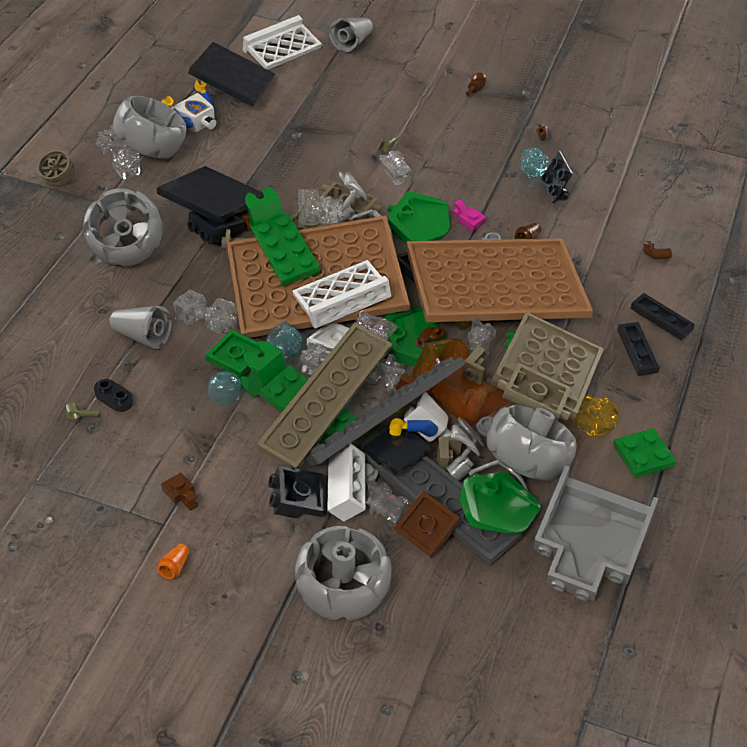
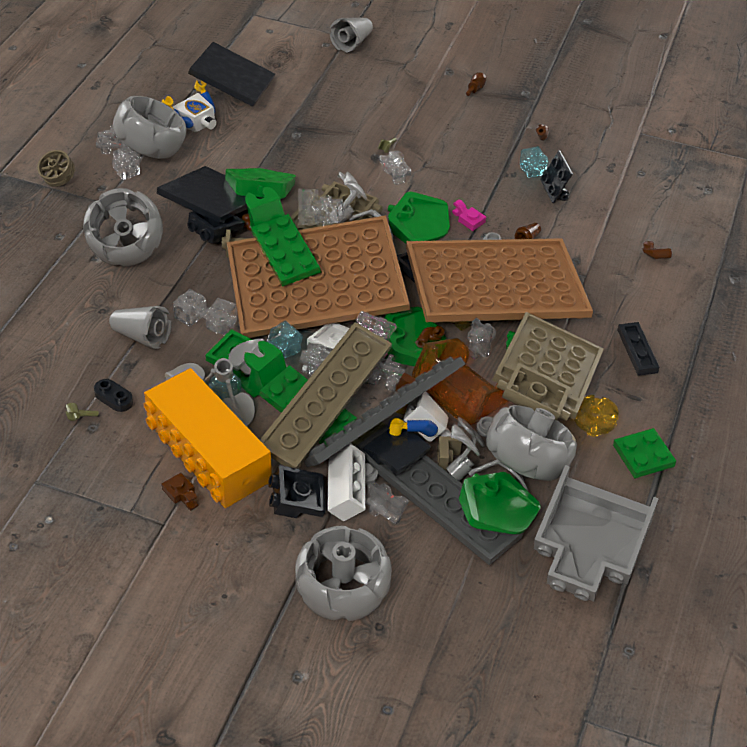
orange cone [157,544,190,580] -> none
white fence [242,15,322,70] -> none
white fence [292,260,391,328] -> none
reddish brown plate [394,490,462,558] -> none
dark tan bracket [462,346,486,385] -> none
black plate [630,293,695,340] -> none
none -> light orange brick [144,368,272,509]
none -> light grey plant [165,339,264,427]
none -> green animal [225,168,296,199]

